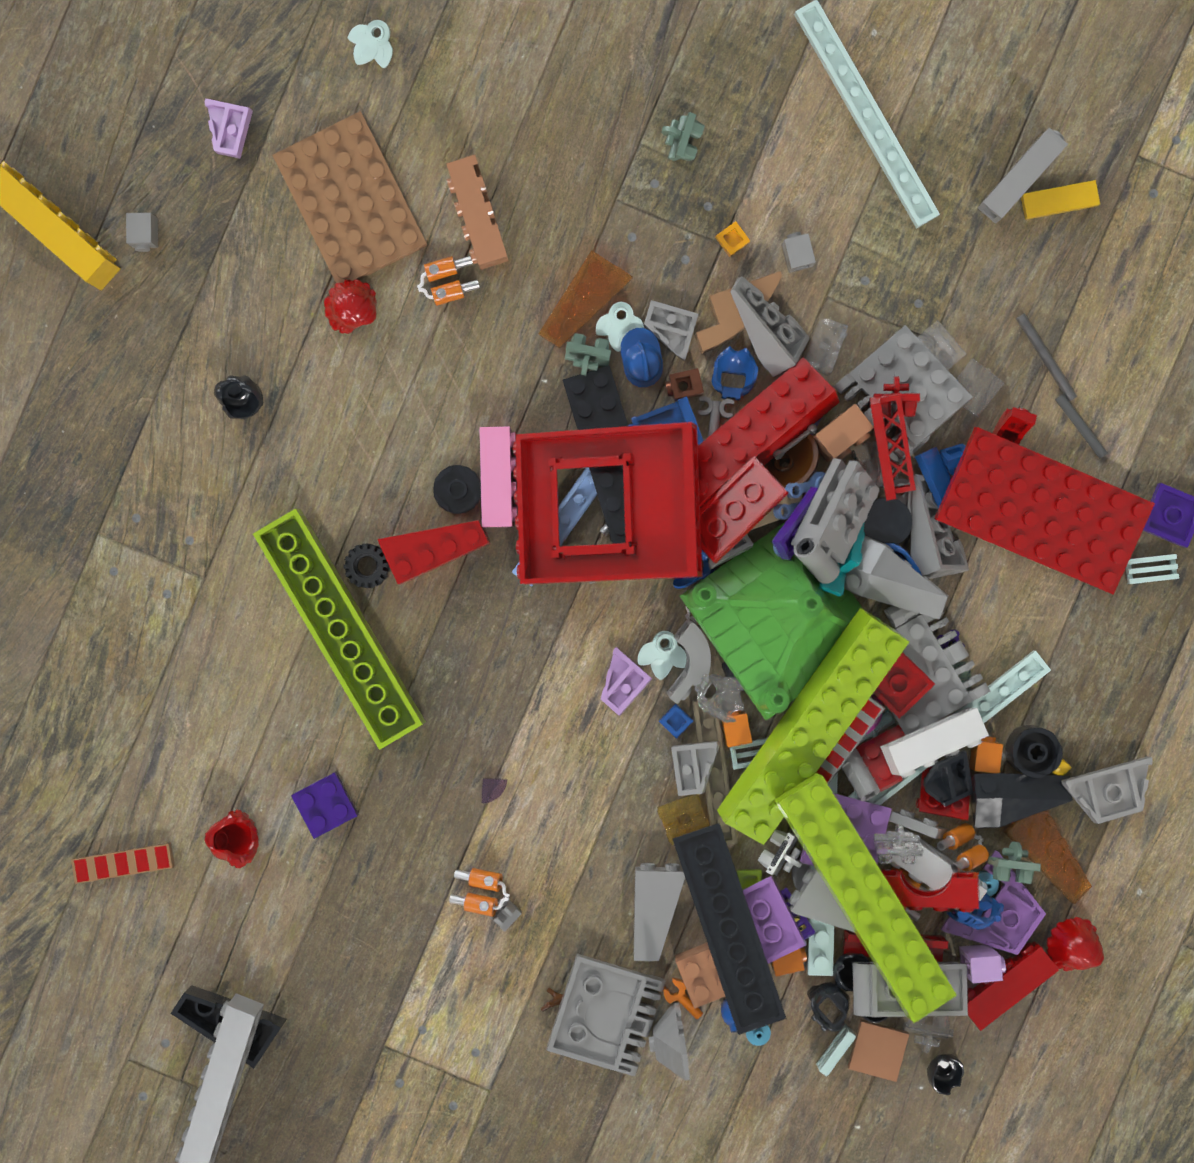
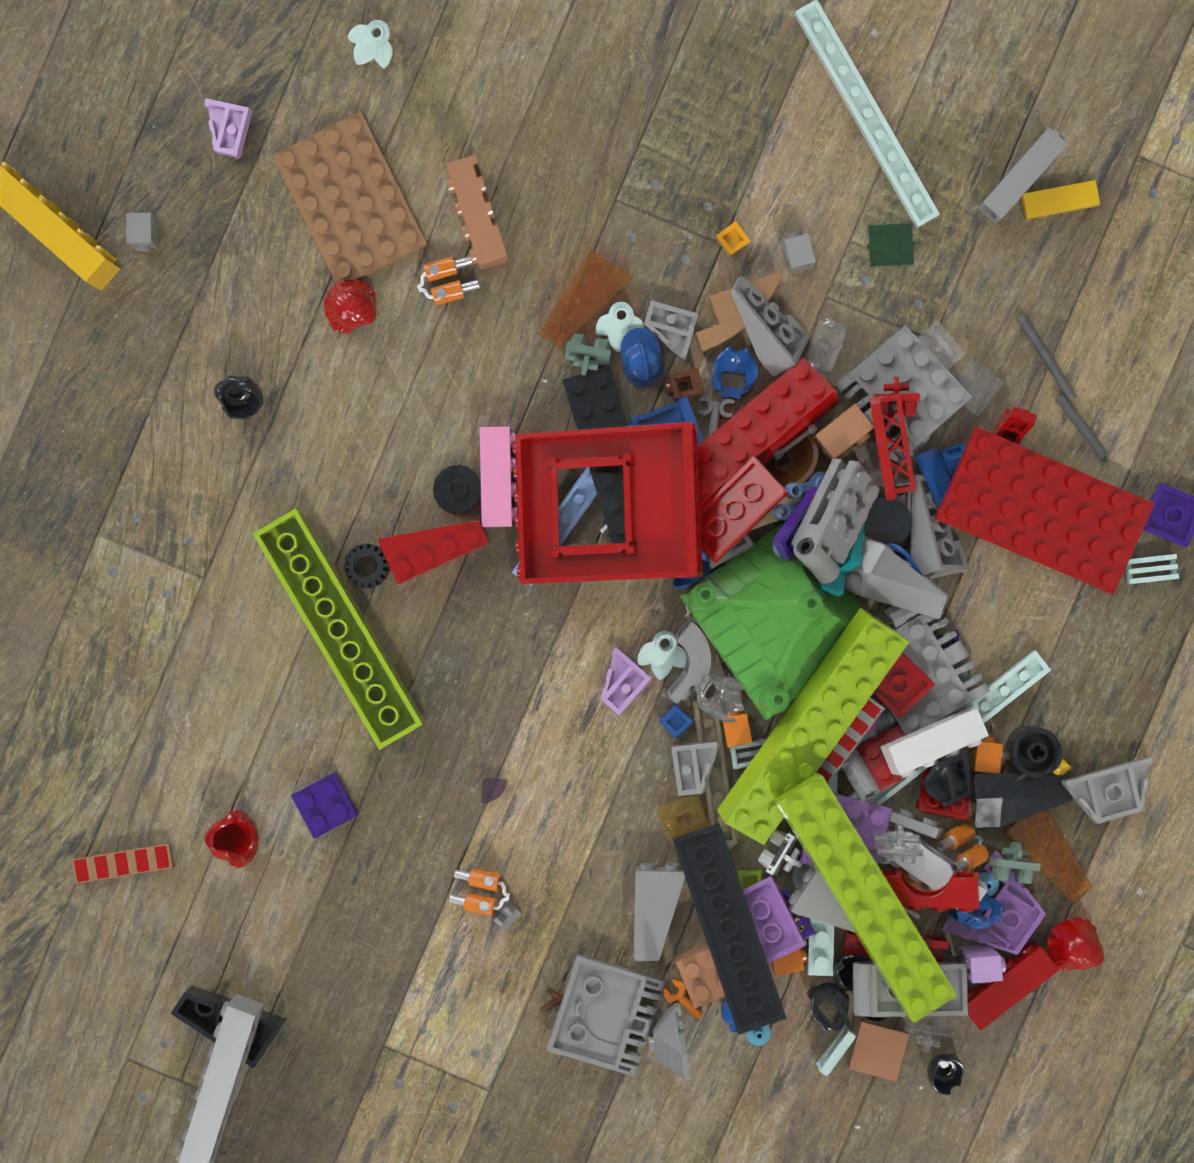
sand green hips [661,112,705,161] -> none
none -> clear green piece [867,223,915,267]

